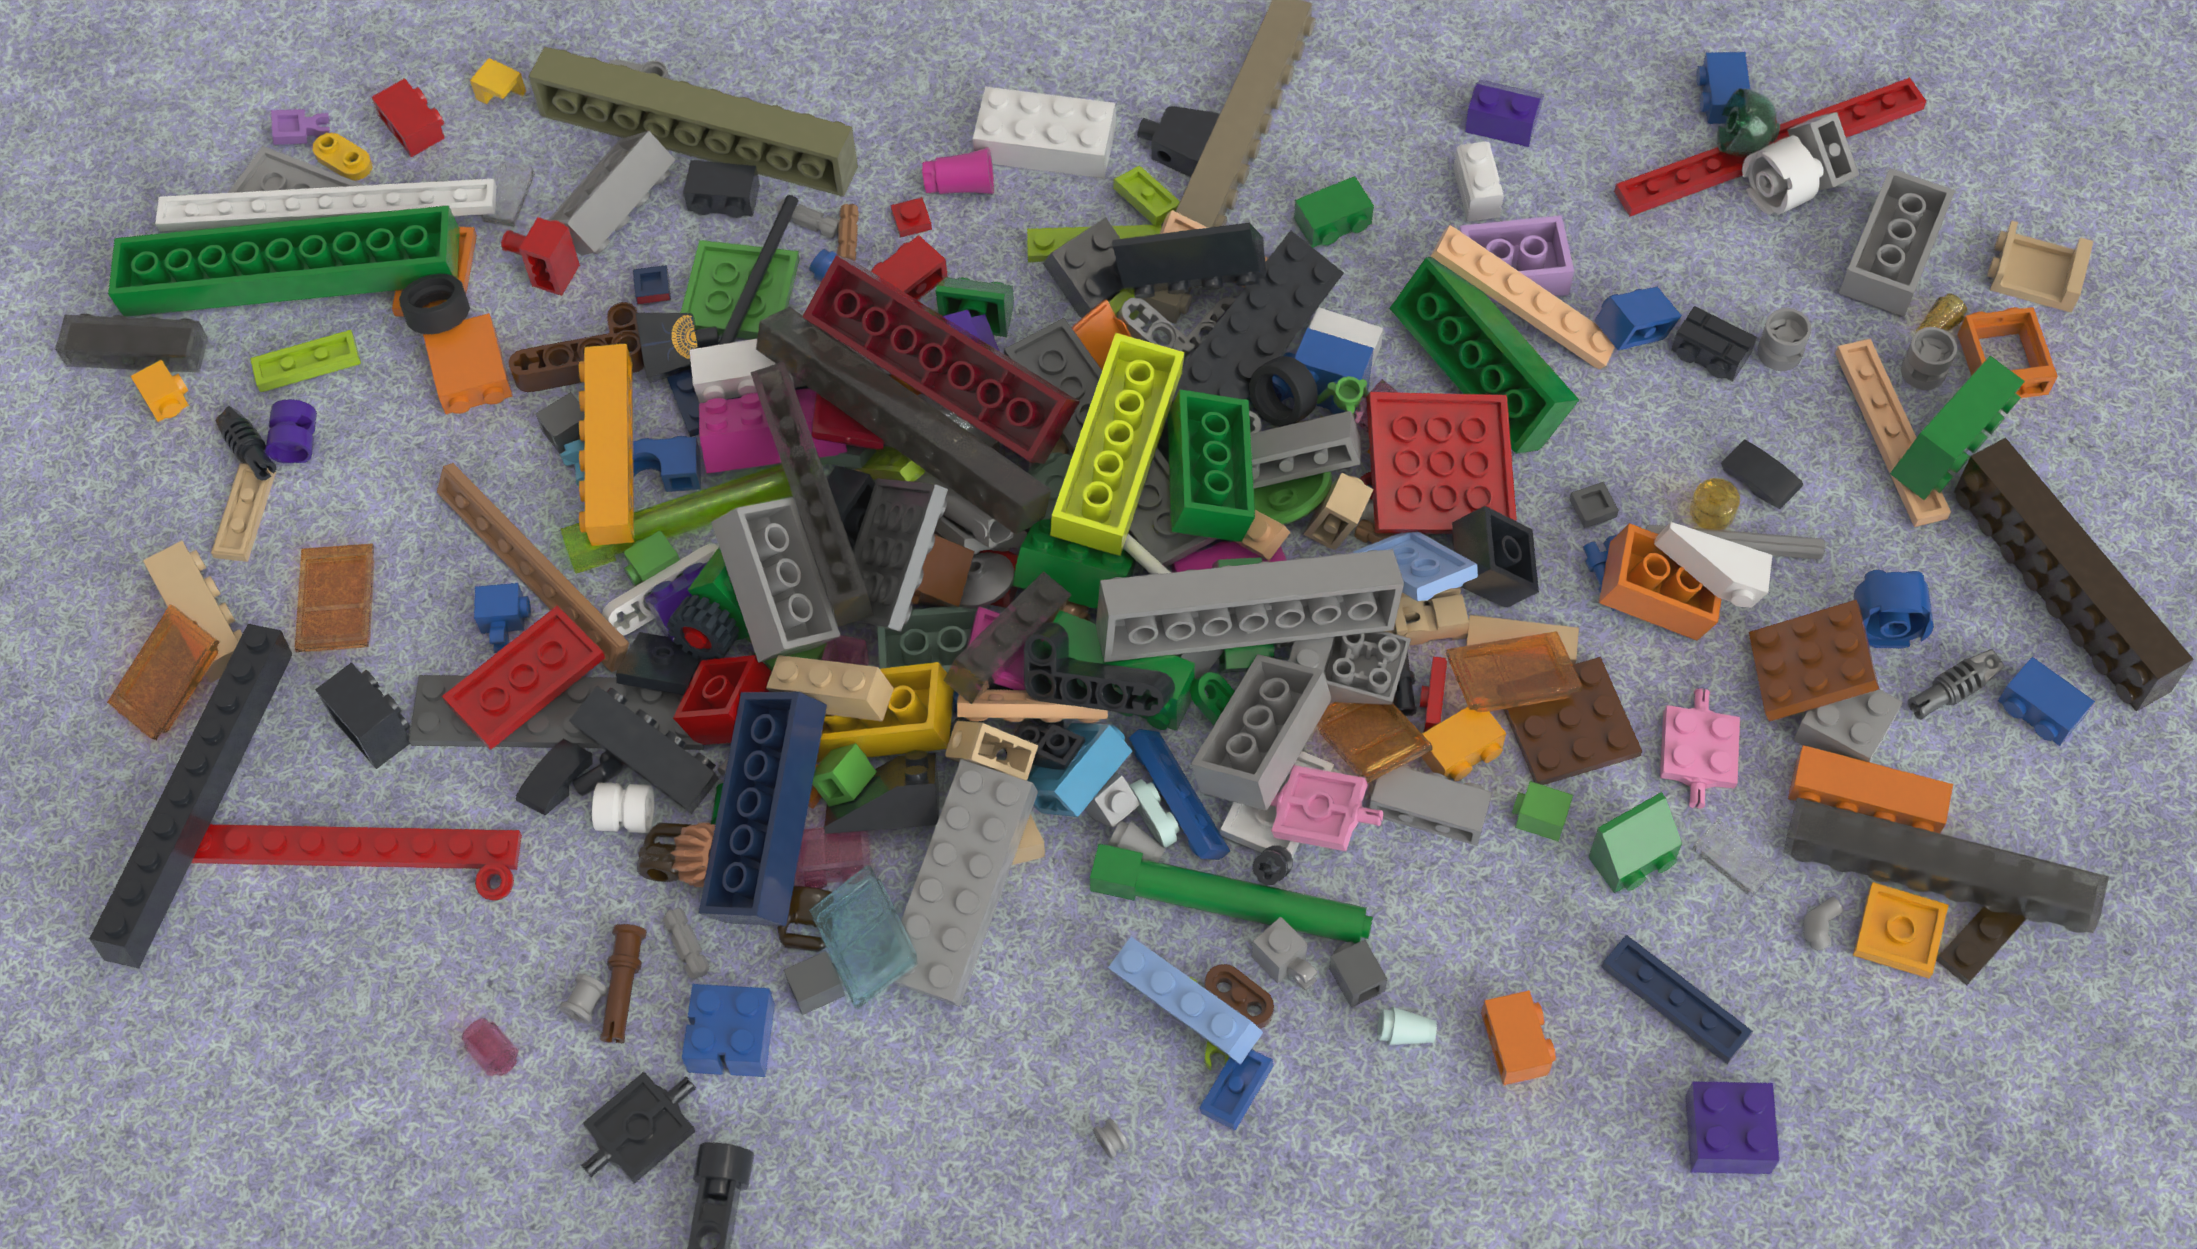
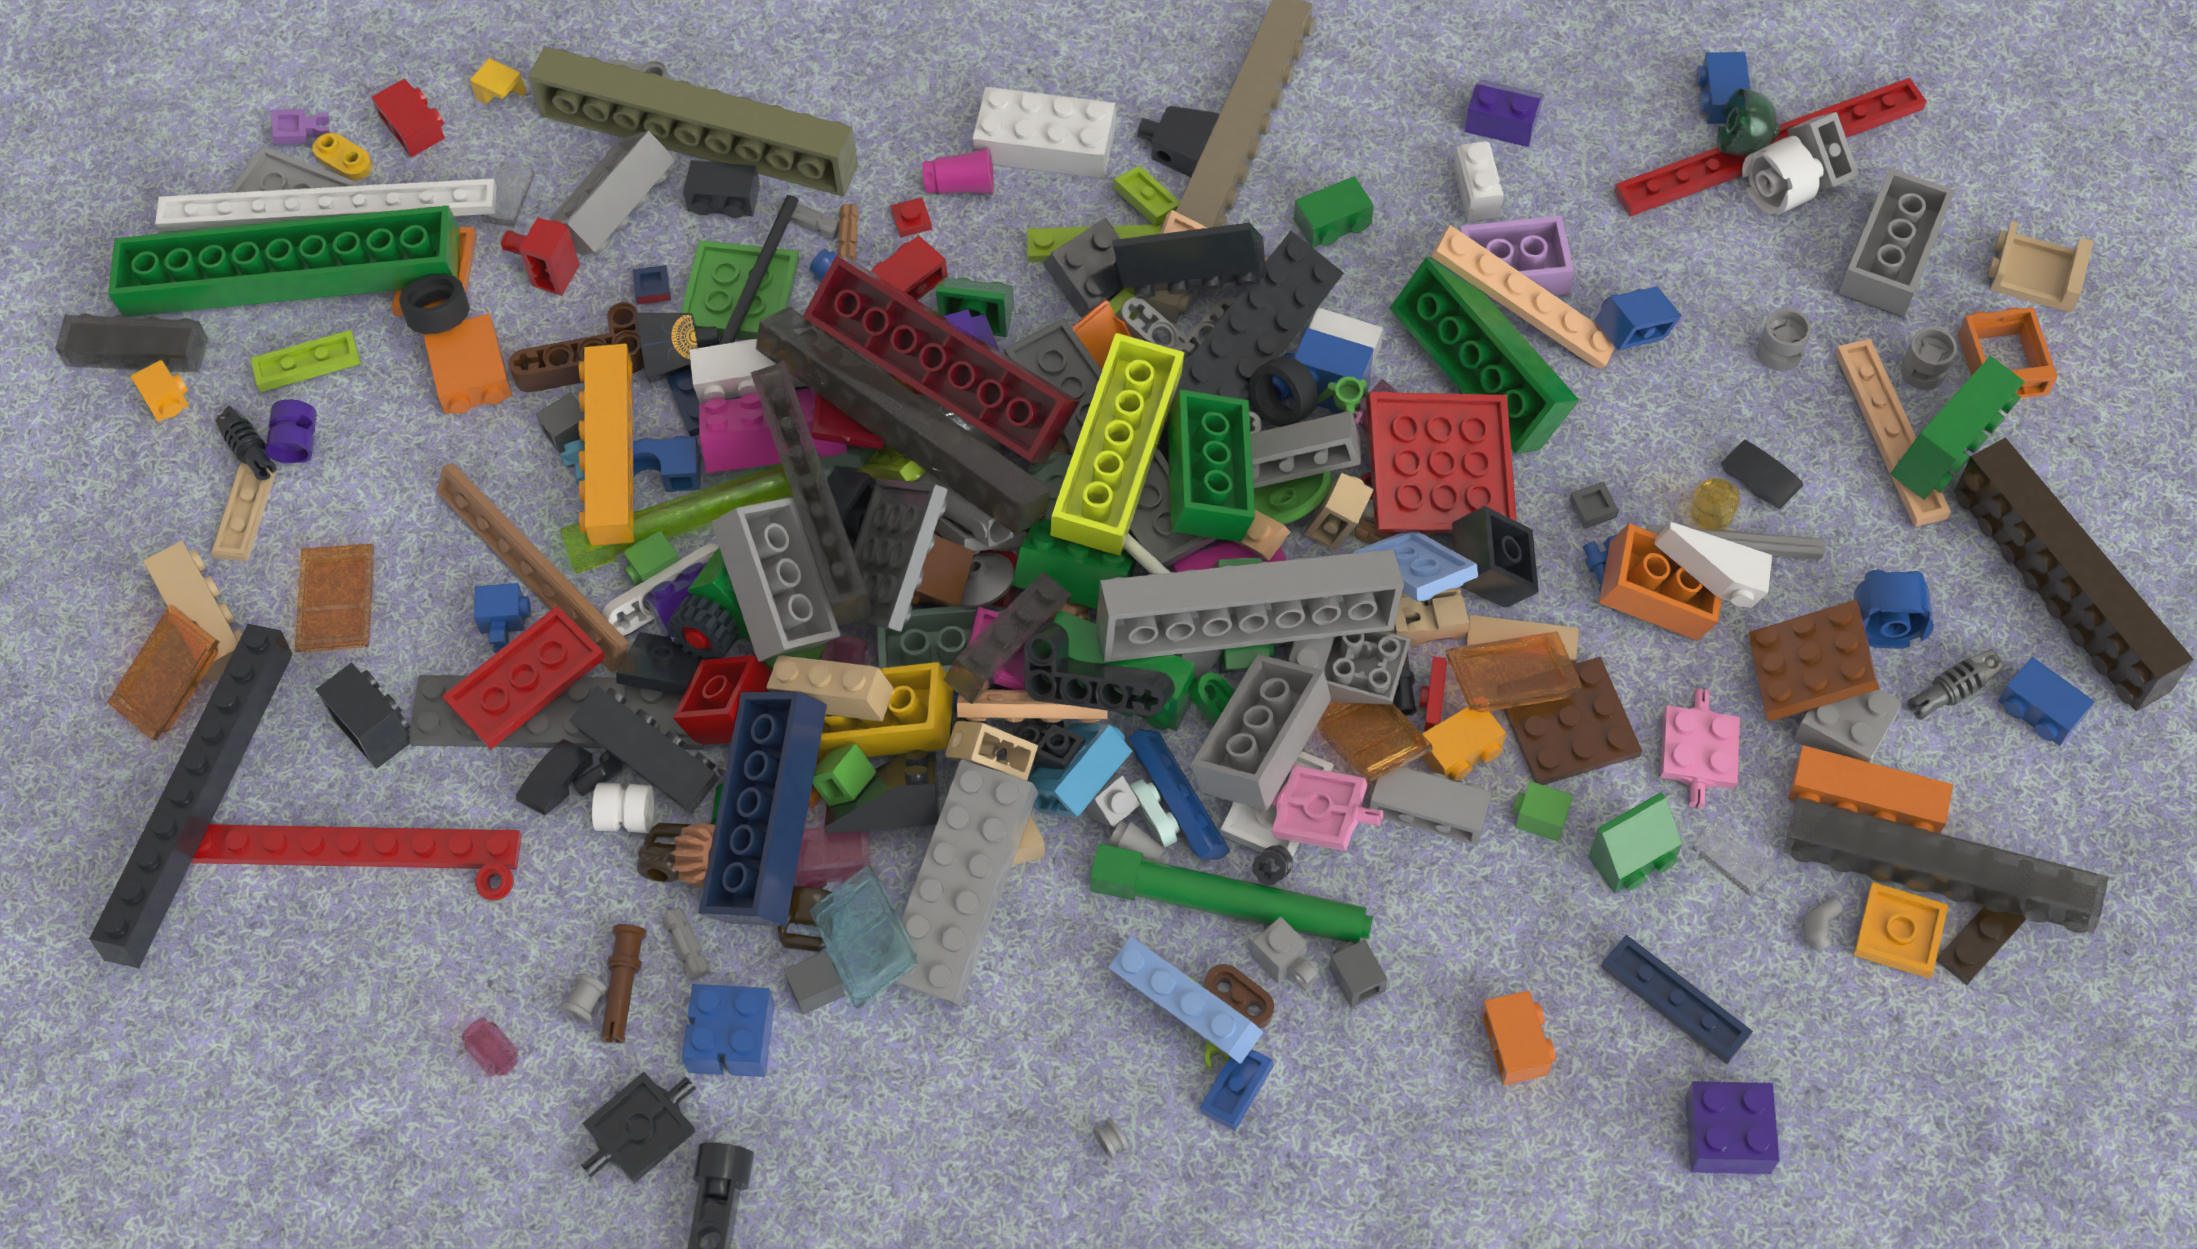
light aqua cone [1377,1006,1437,1045] -> none
black brick [1671,306,1757,382] -> none
clear yellow cone [1916,293,1968,332] -> none

